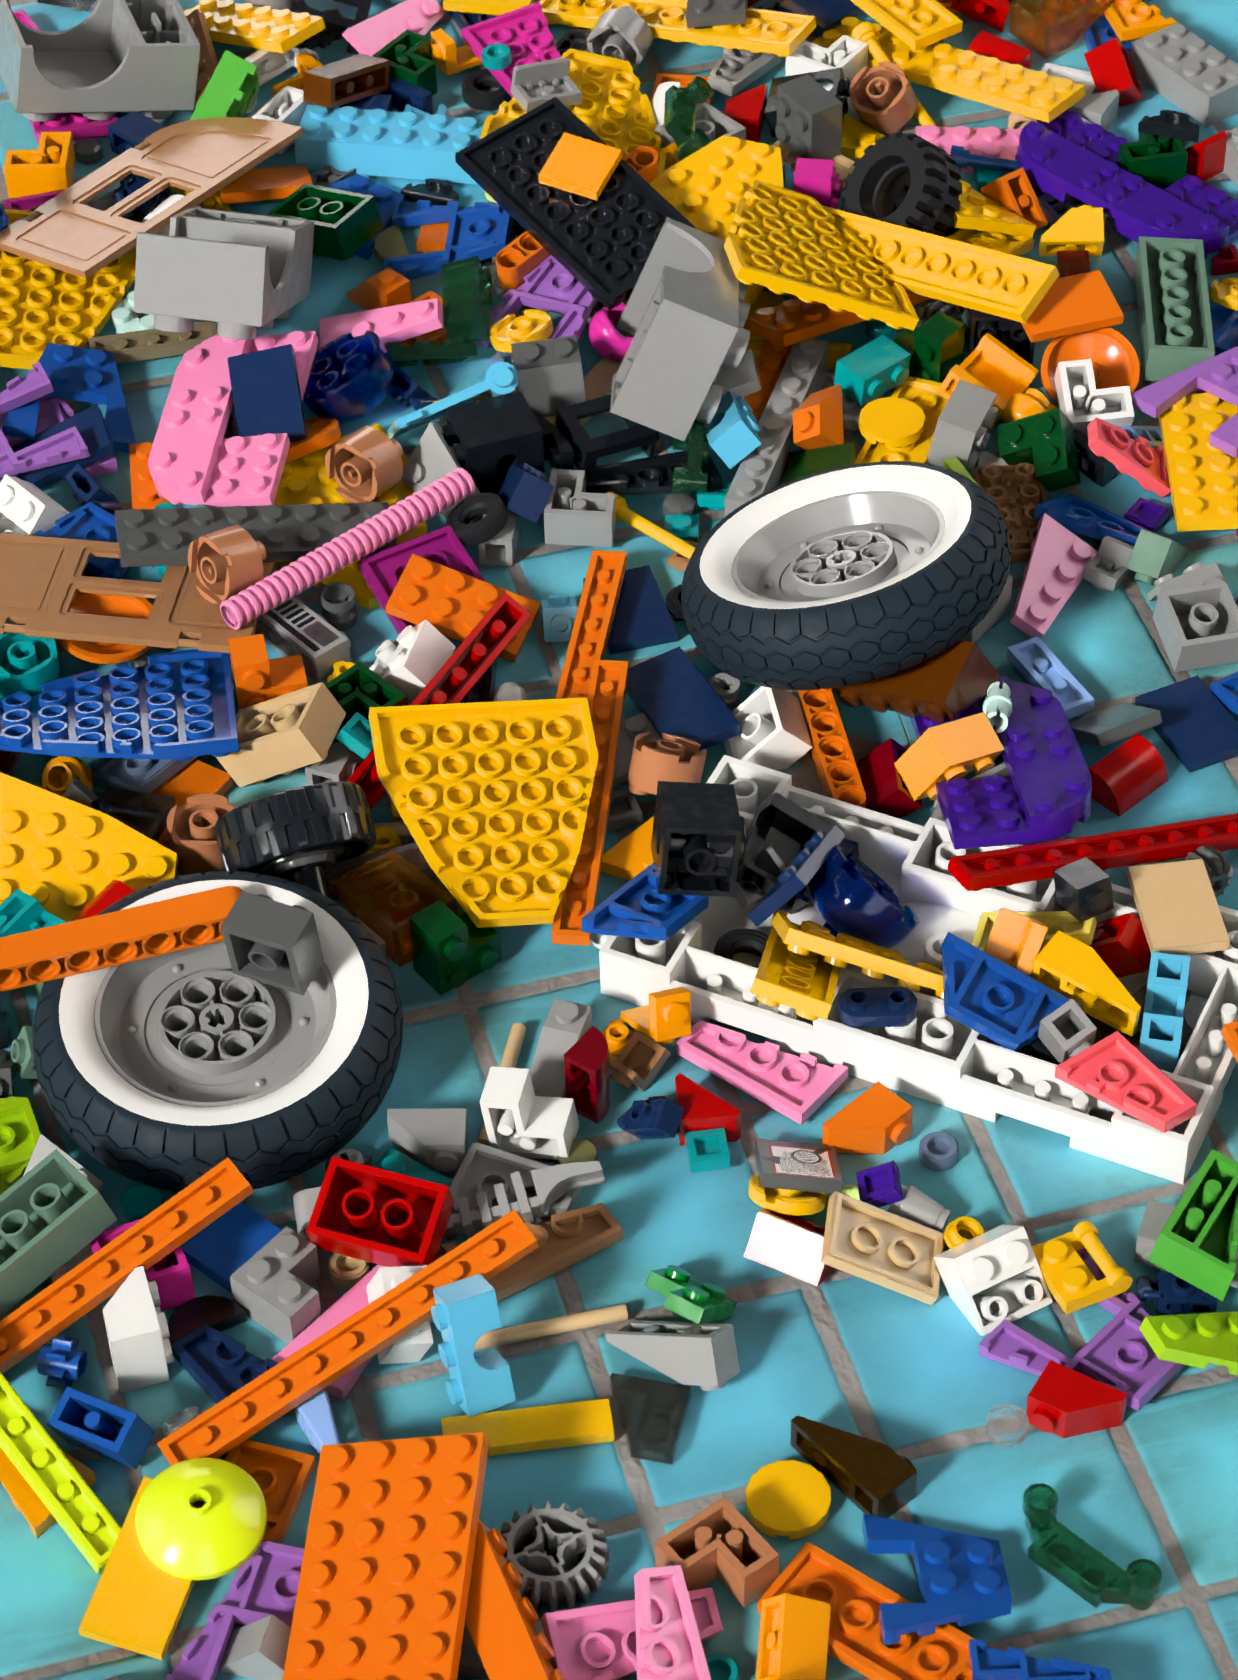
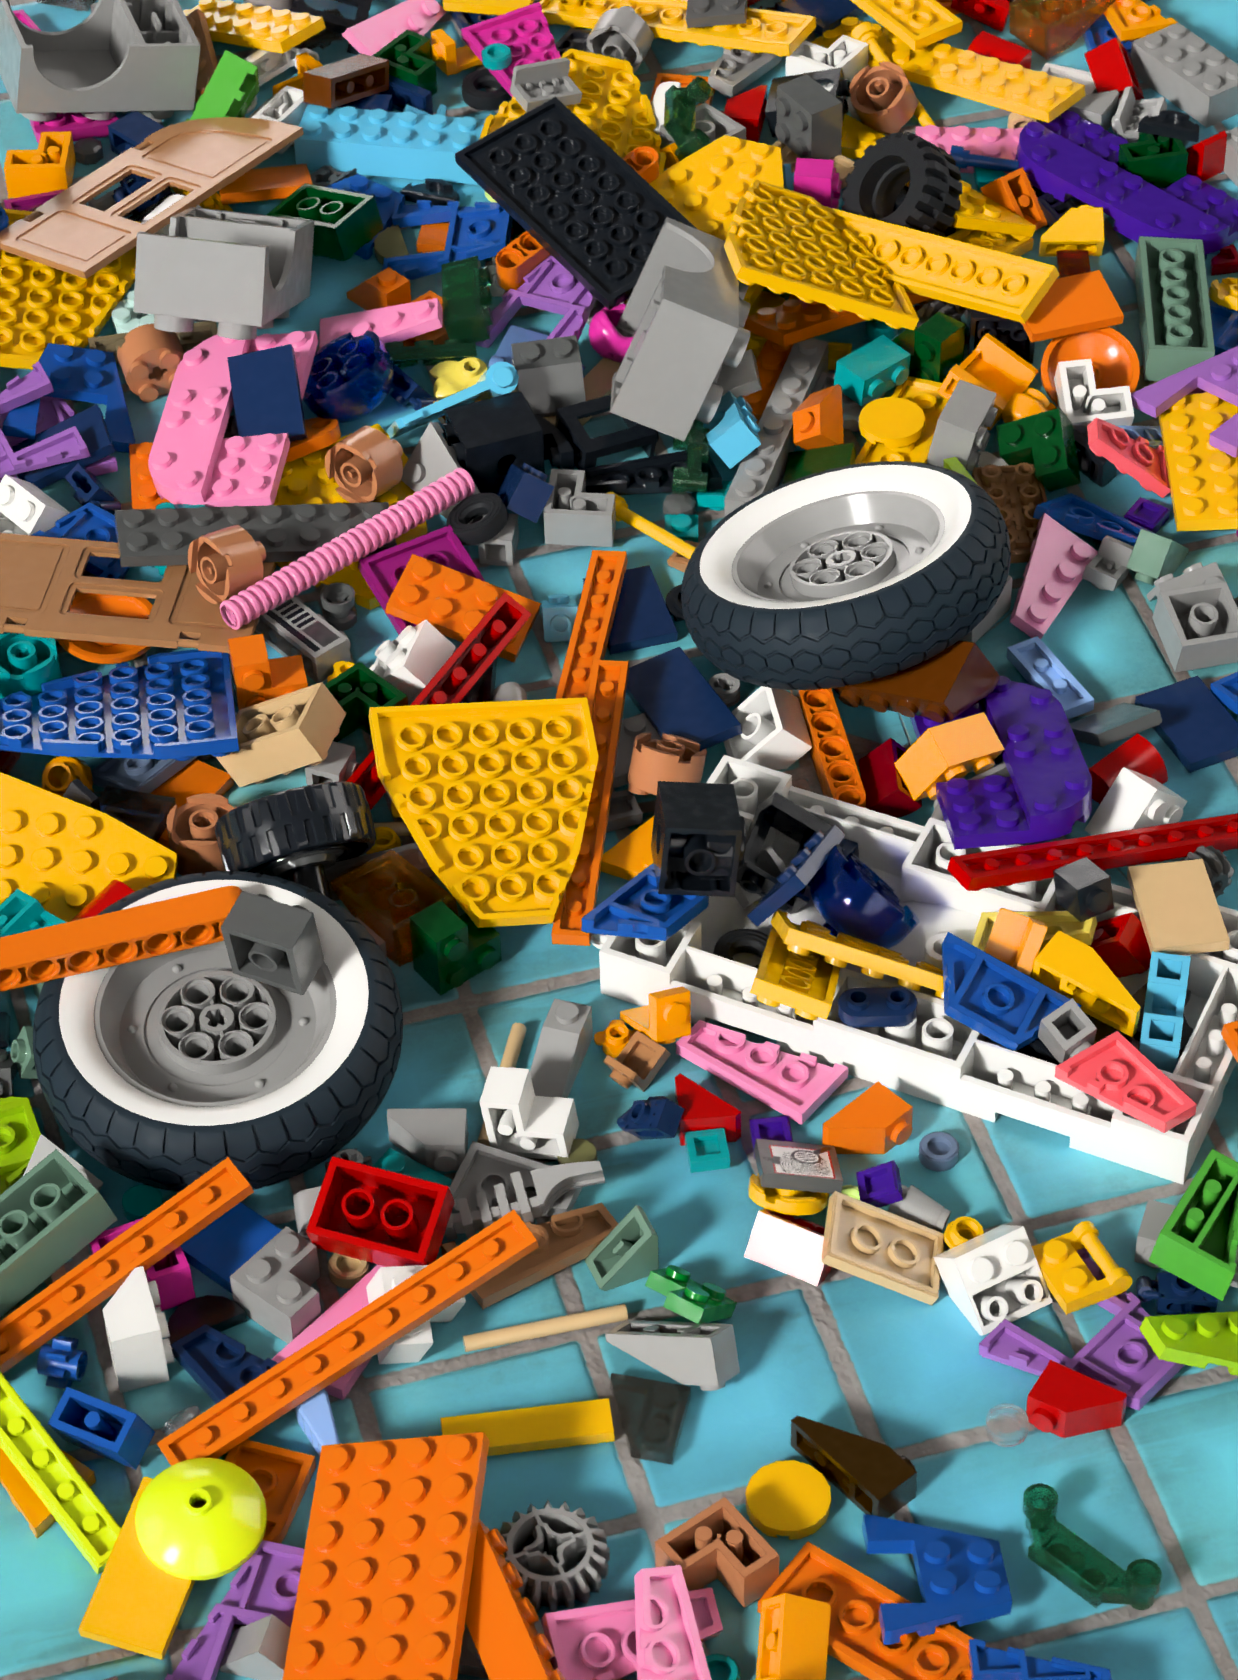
teal plate [336,712,373,759] -> none
medium azure arch [431,1274,516,1417] -> none
yellow tile [489,309,554,353] -> none
light orange tile [538,132,622,201] -> none
dark red brick [564,1026,610,1124] -> none
light aqua pin [983,681,1012,733] -> none
none -> nougat brick [117,324,185,402]
none -> light yellow plate [429,357,487,399]
none -> sand green slope [584,1205,659,1291]
none -> dark purple tile [749,1116,793,1158]
none -> white brick [1085,767,1188,835]
none -> light grey bracket [1112,87,1167,143]

